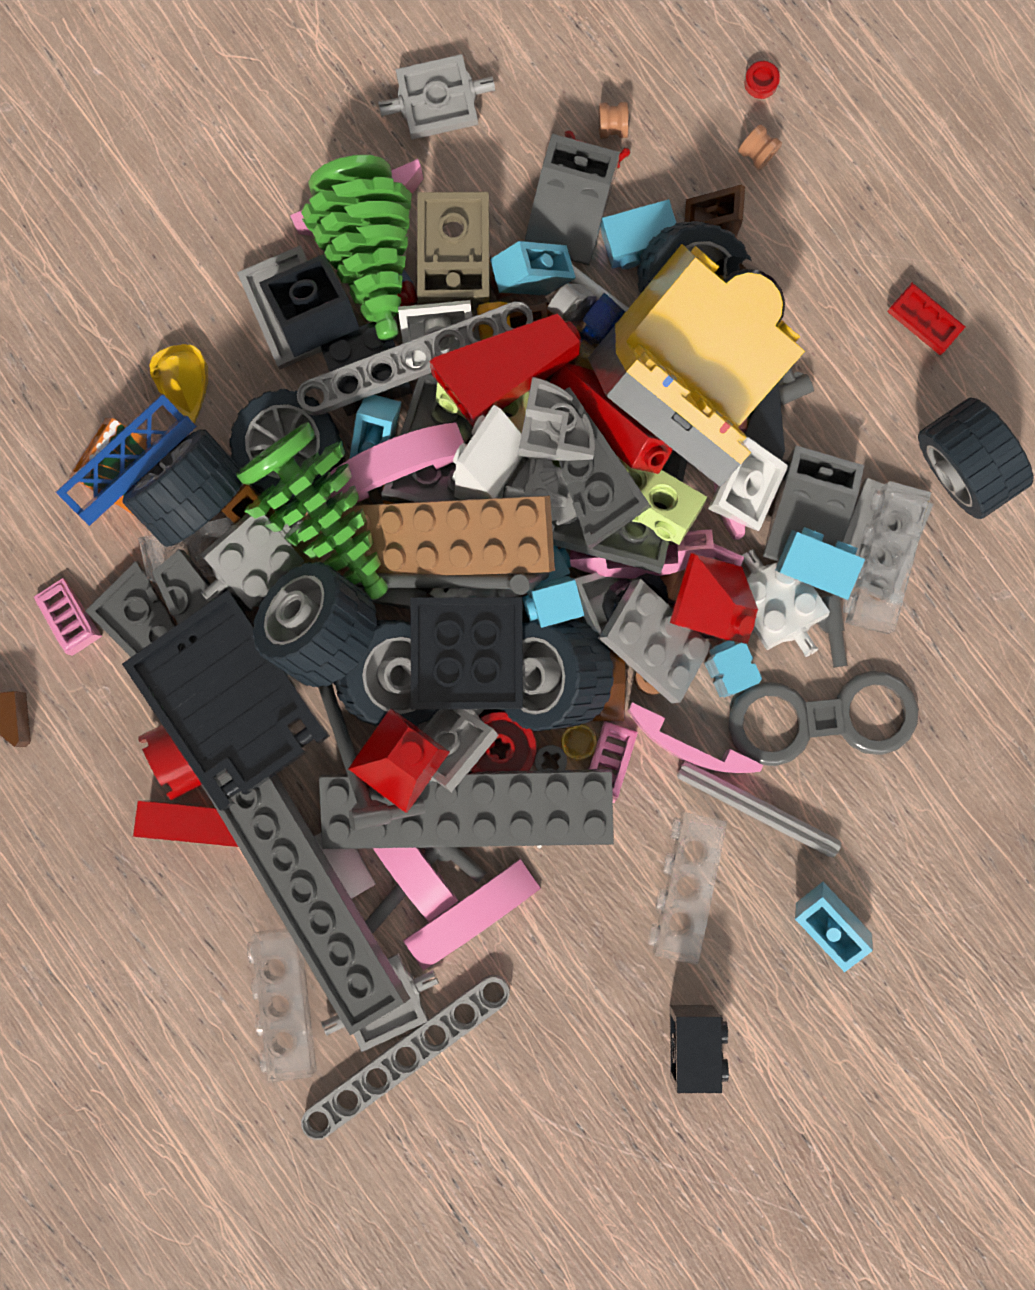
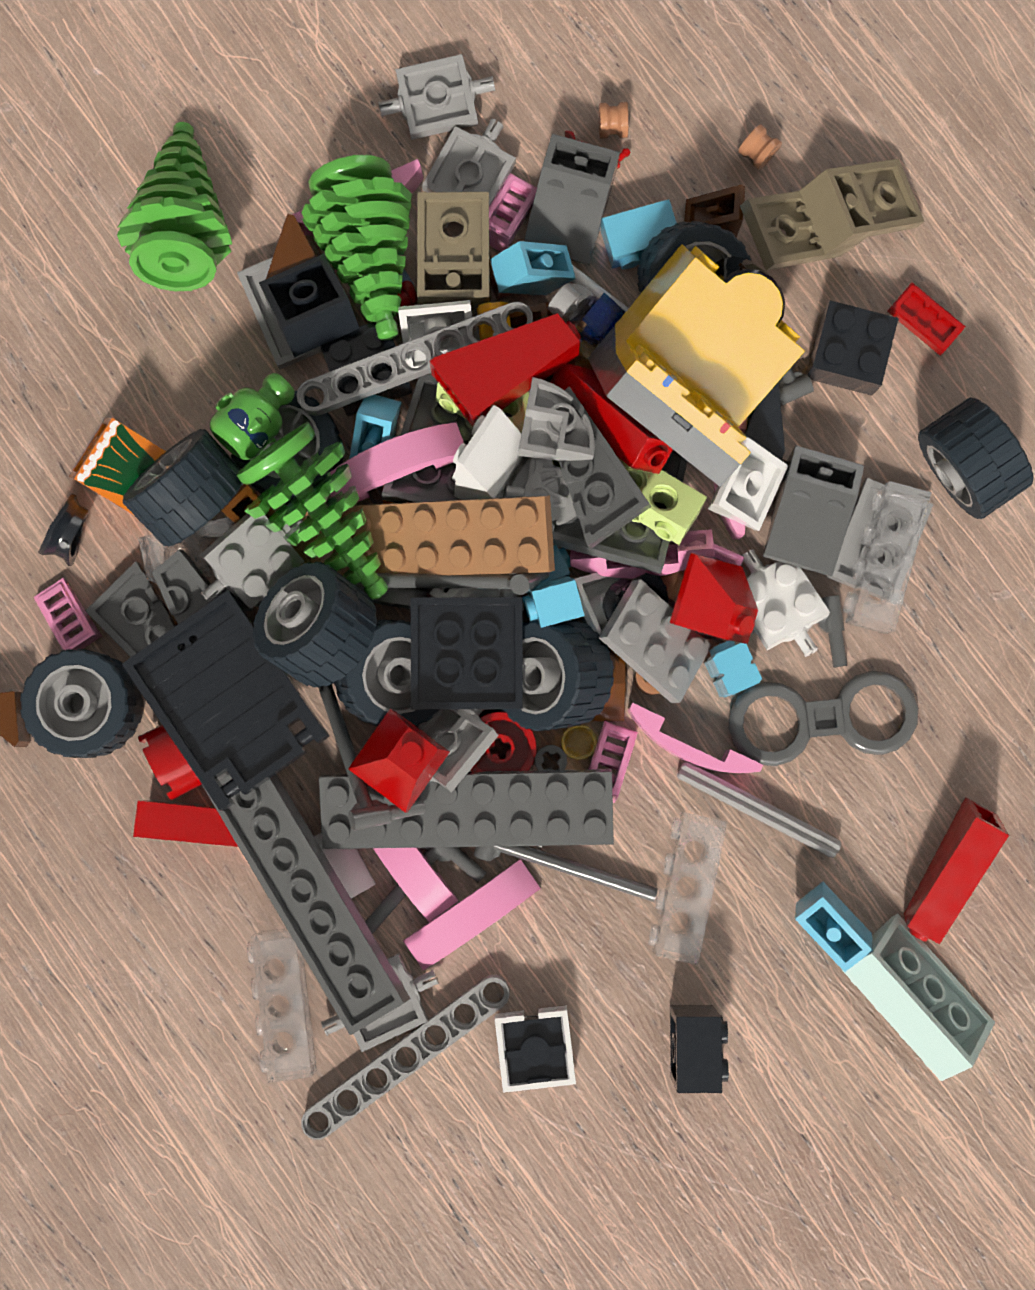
blue fence [55,394,197,526] -> none
yellow piece [149,344,208,424] -> none
red tile [744,61,780,99] -> none
medium azure brick [775,527,865,600] -> none
none -> wheel [20,649,144,758]
none -> black hat [38,493,90,566]
none -> bright green plant [117,122,232,292]
none -> bright green piece [209,373,295,460]
none -> reddish brown slope [266,213,316,279]
none -> light grey plate [422,119,516,228]
none -> dark grey bar [474,846,658,902]
none -> bright pink slope [489,173,537,252]
none -> black piece [495,1005,576,1093]
none -> dark tan bracket [740,159,925,271]
none -> black brick [806,300,899,396]
none -> light aqua slope [842,913,995,1081]
none -> red slope [903,797,1009,945]

